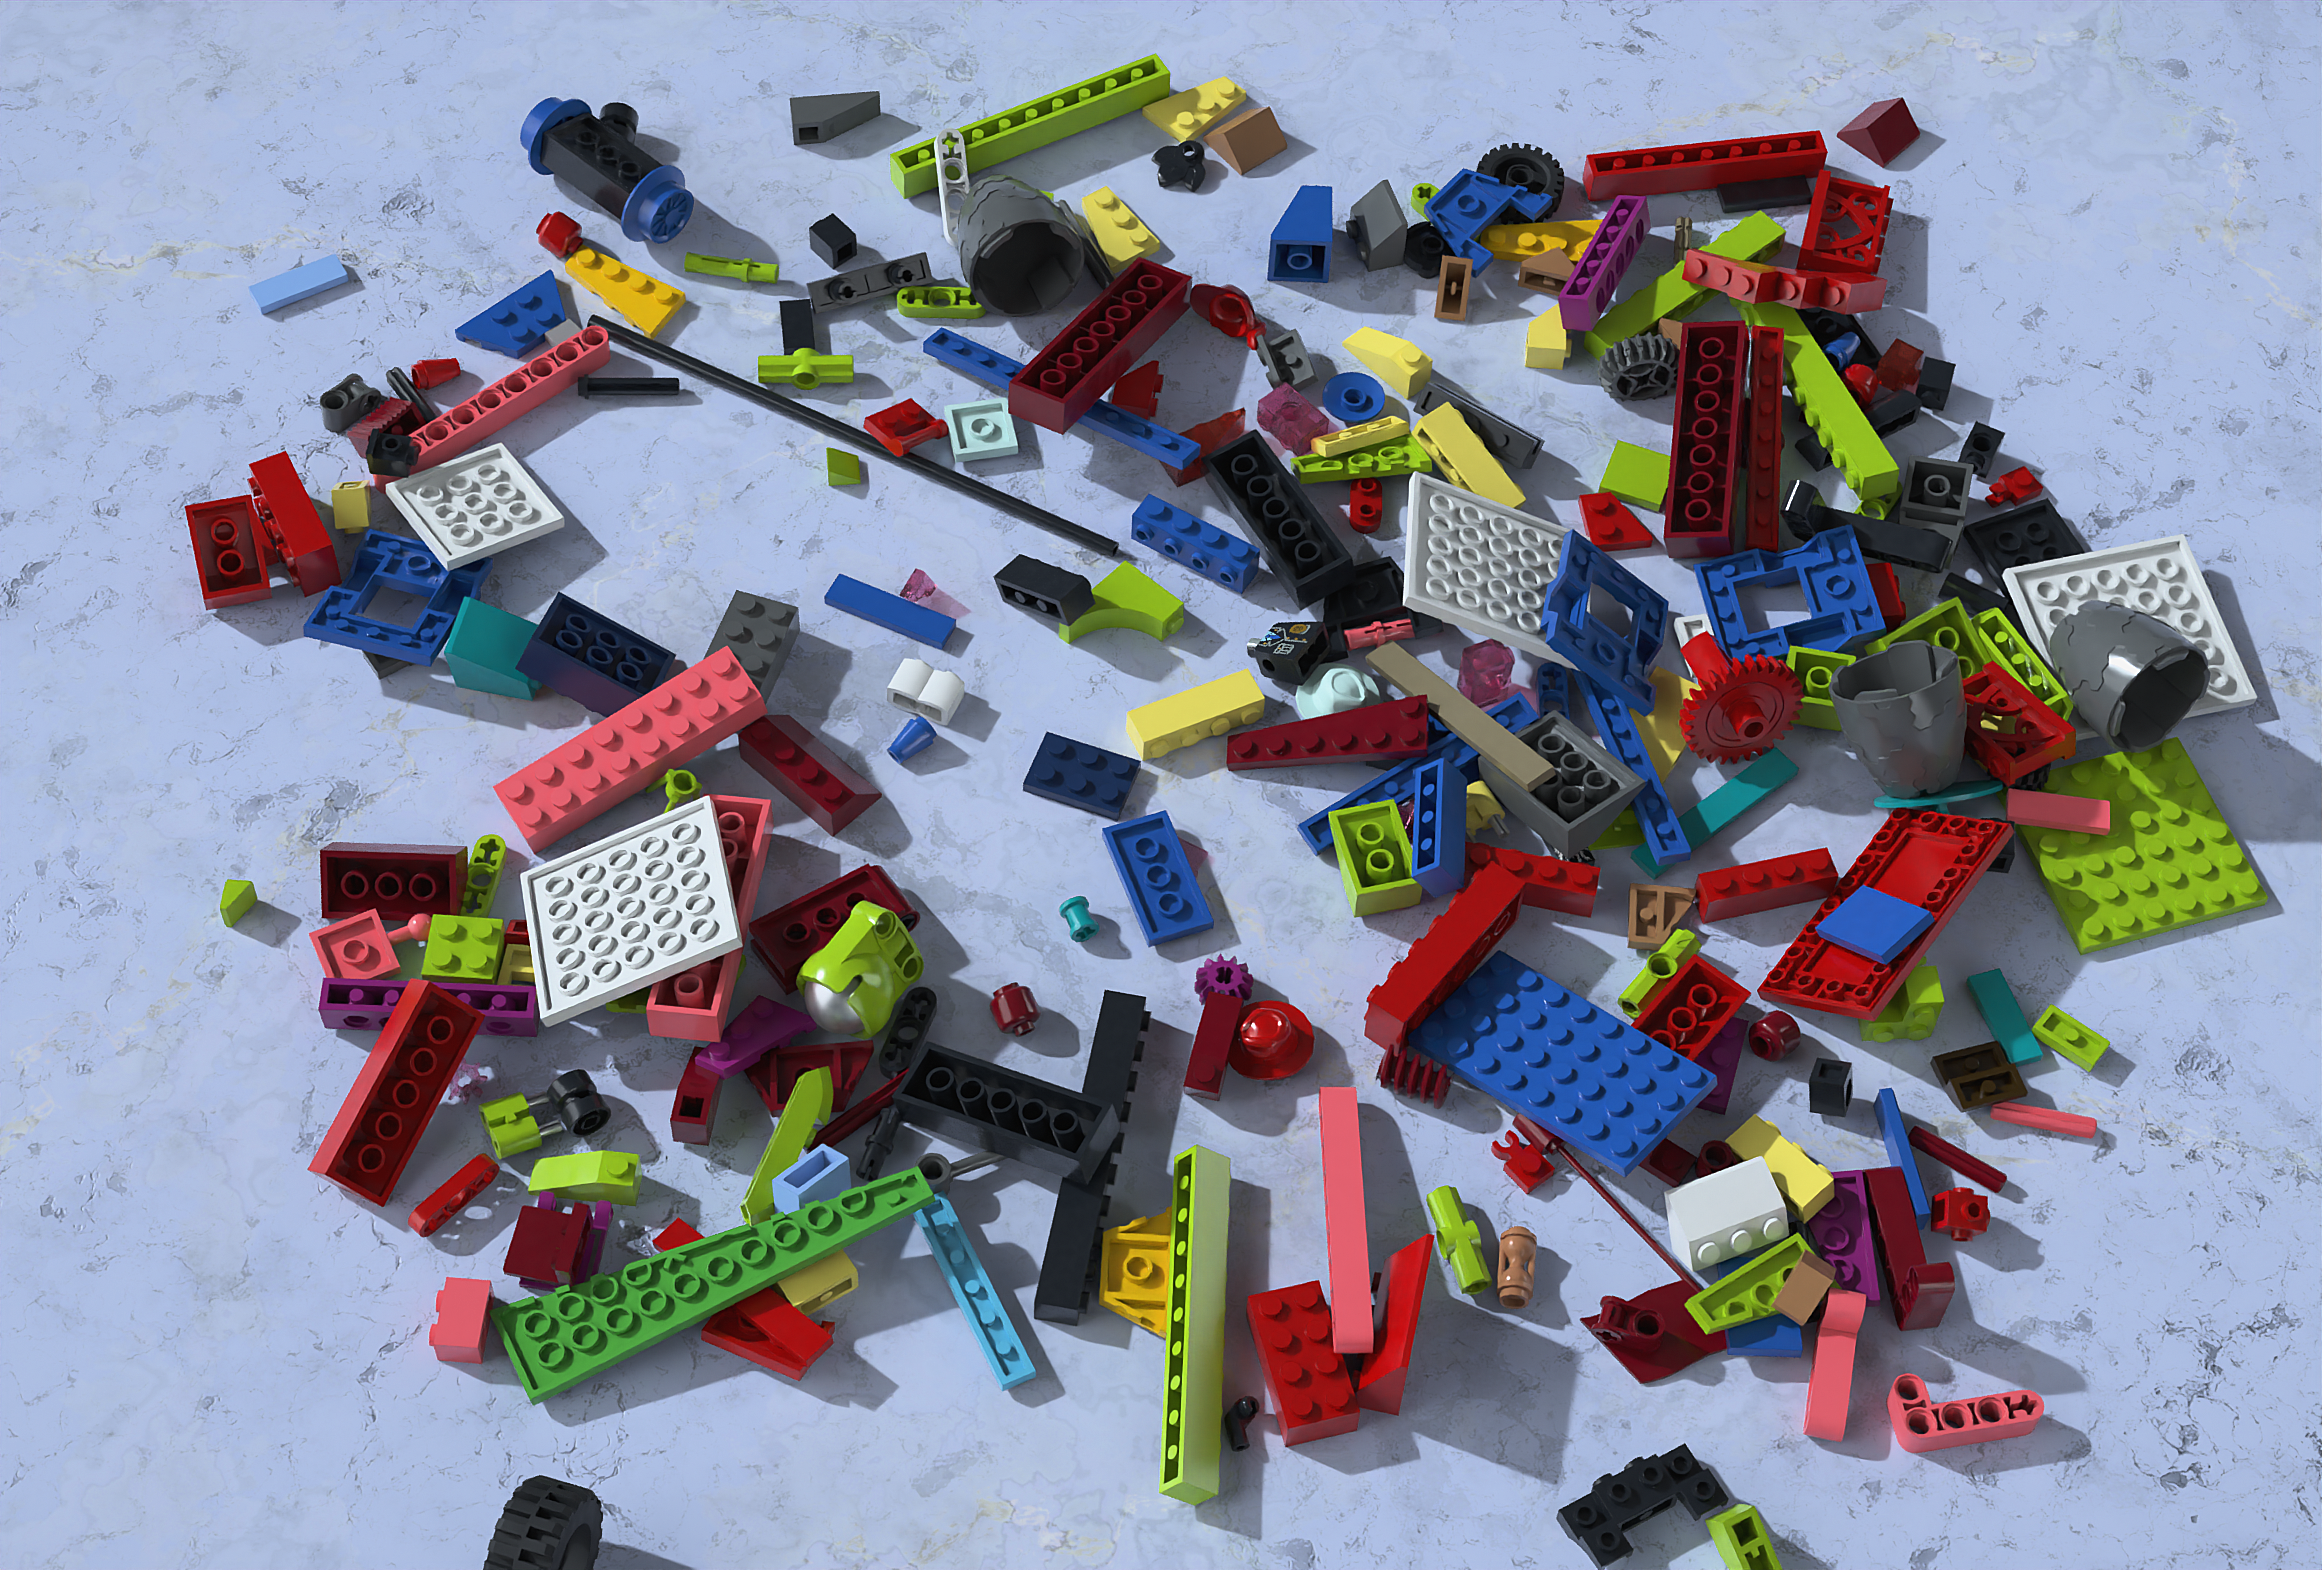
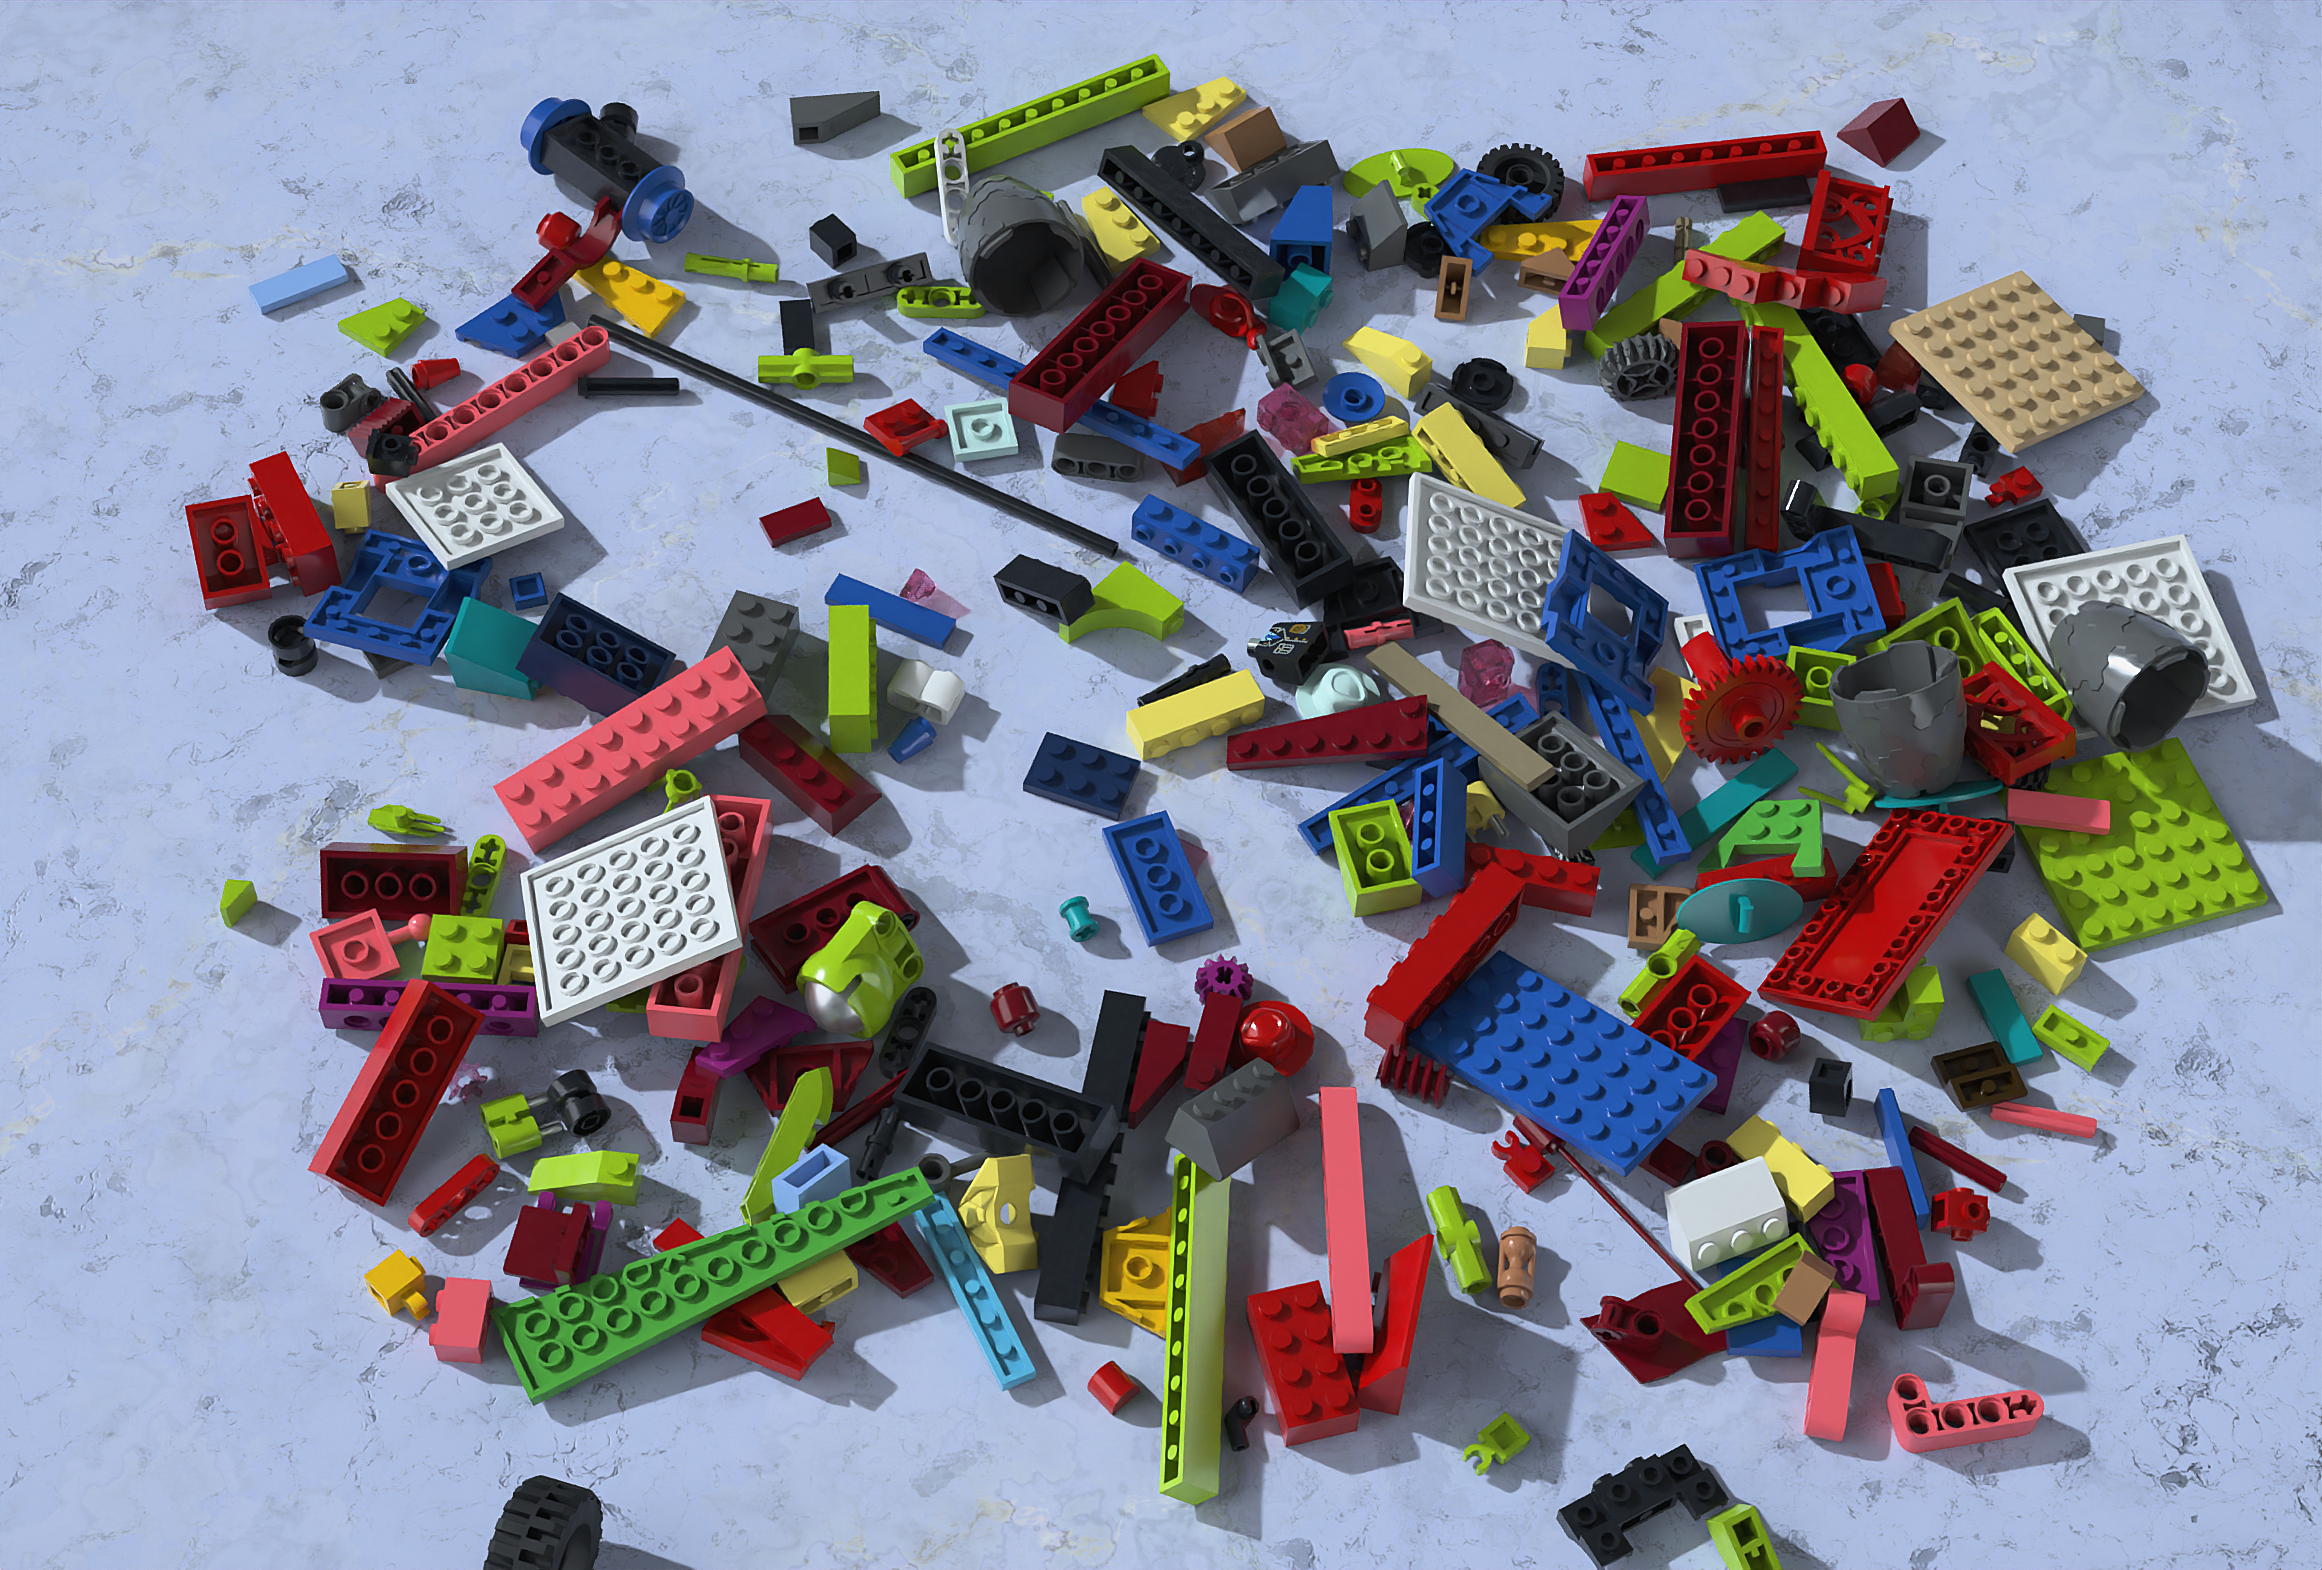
blue tile [1815,885,1935,965] -> none
blue cone [1821,332,1860,372] -> none
none -> black wheel [268,615,319,677]
none -> lime wing [337,297,426,358]
none -> yellow brick [364,1249,430,1322]
none -> lime piece [367,804,445,838]
none -> blue tile [509,572,549,611]
none -> dark red piece [511,195,624,312]
none -> dark red tile [759,497,832,548]
none -> lime brick [829,605,878,754]
none -> dark red wing [843,1221,934,1299]
none -> light yellow piece [957,1154,1039,1274]
none -> dark grey beam [1051,433,1146,483]
none -> red brick [1087,1361,1140,1415]
none -> black brick [1097,145,1286,301]
none -> dark red slope [1128,1020,1194,1130]
none -> black pin [1137,653,1231,707]
none -> dark grey slope [1165,1057,1301,1182]
none -> dark grey slope [1203,139,1341,227]
none -> teal brick [1268,262,1334,336]
none -> lime shield [1343,148,1454,199]
none -> black tile [1451,357,1514,411]
none -> lime plate [1462,1411,1531,1476]
none -> teal shield [1676,878,1803,944]
none -> bright green wing [1696,799,1825,877]
none -> lime plant [1797,742,1878,815]
none -> tan plate [1888,270,2145,454]
none -> light yellow brick [2004,912,2088,997]
none -> dark grey tile [2073,314,2105,347]

